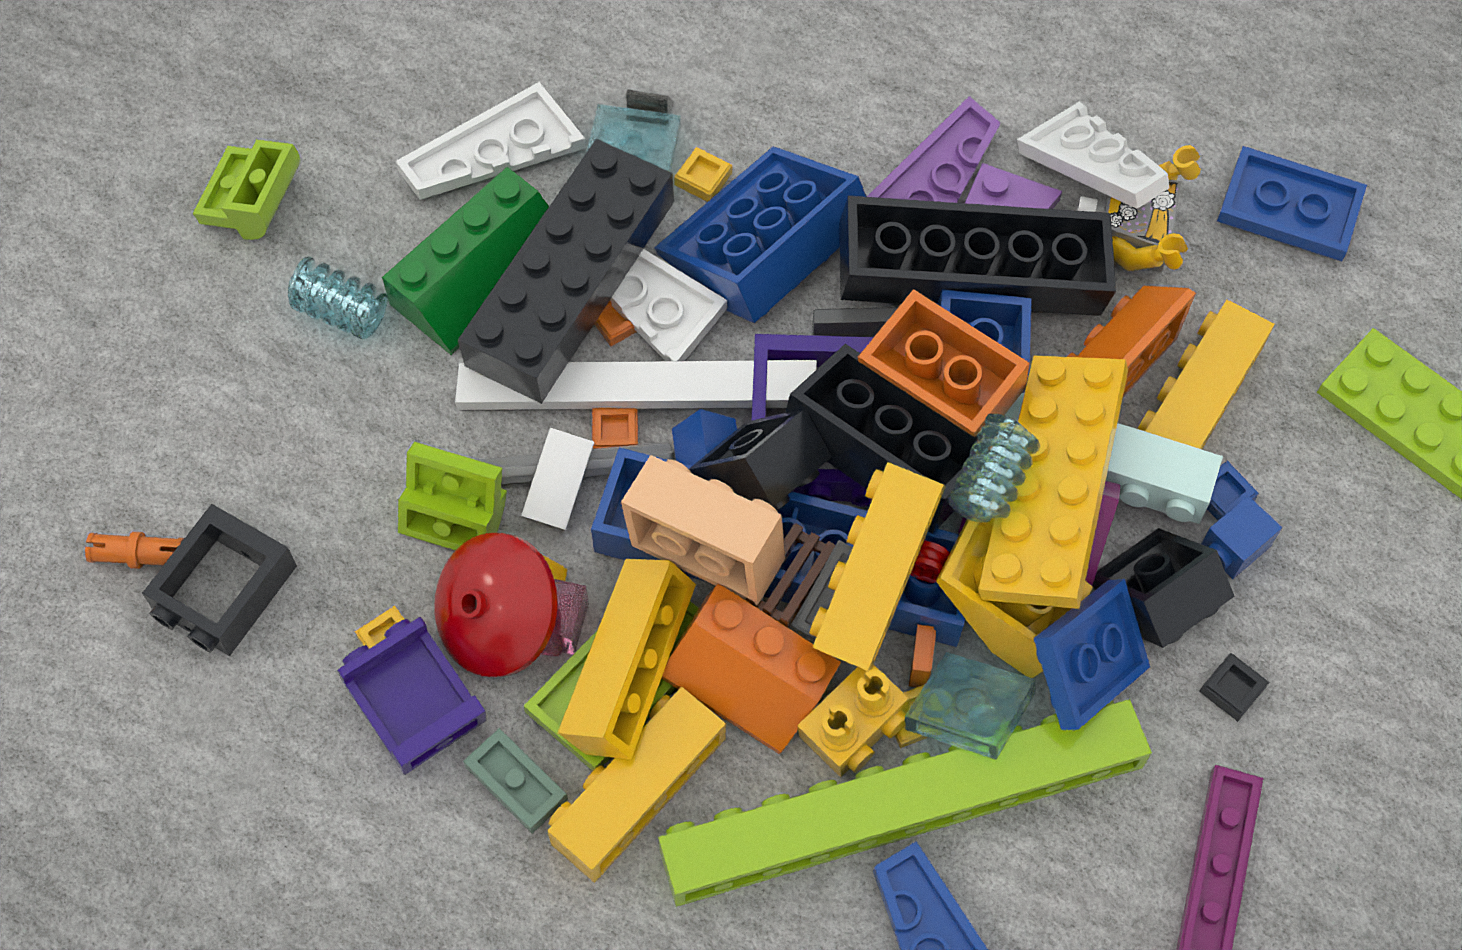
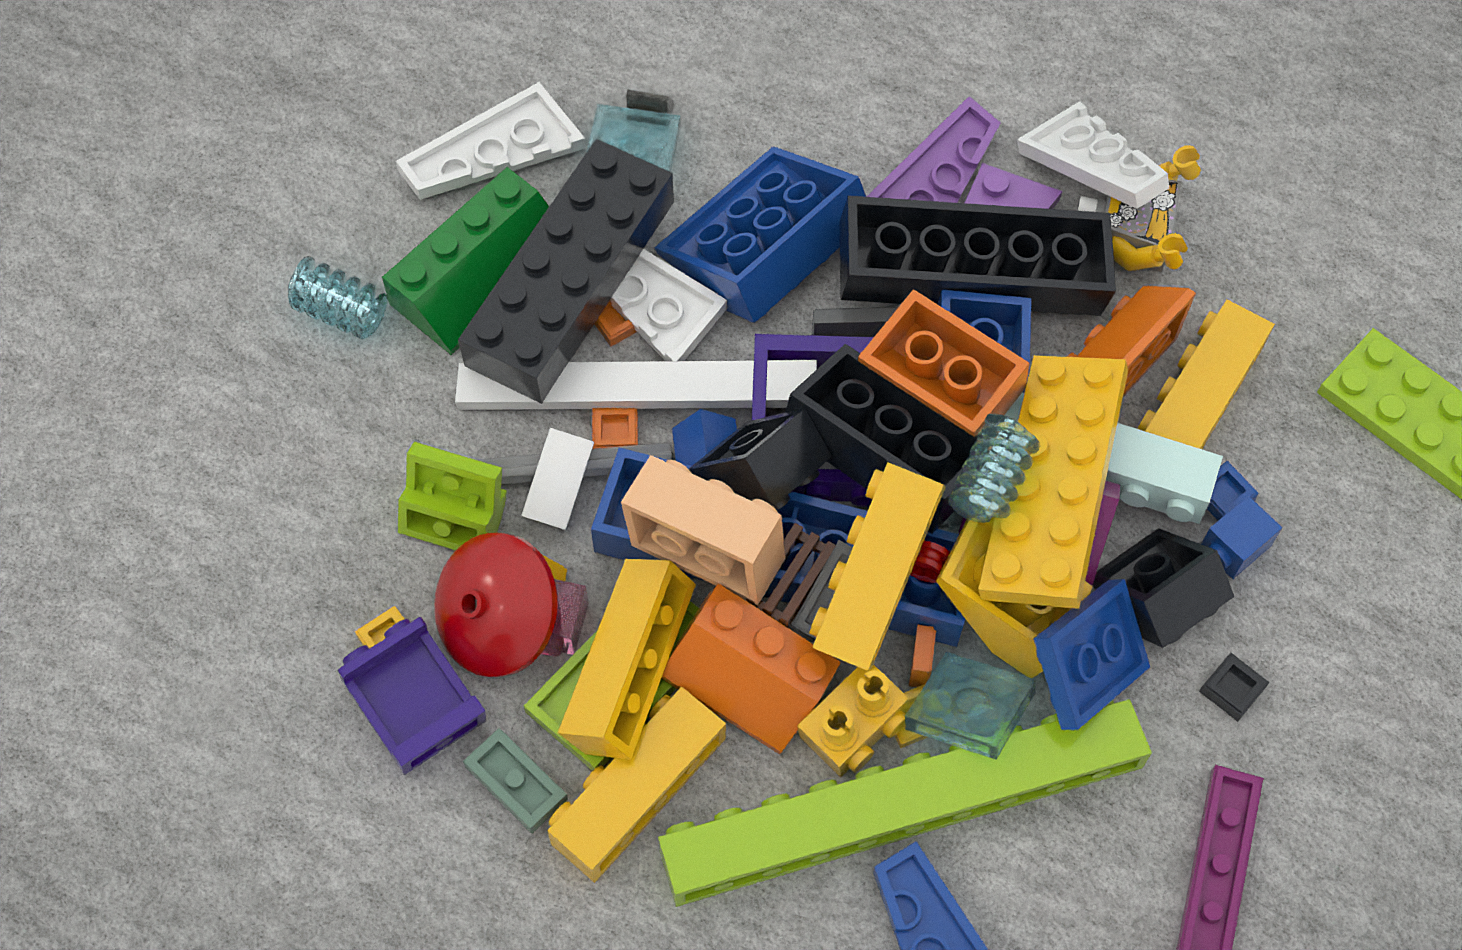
orange pin [85,531,184,569] -> none
black window [142,504,297,656] -> none
lime brick [192,139,300,240] -> none
yellow tile [674,147,732,202] -> none
blue plate [1217,146,1367,261] -> none

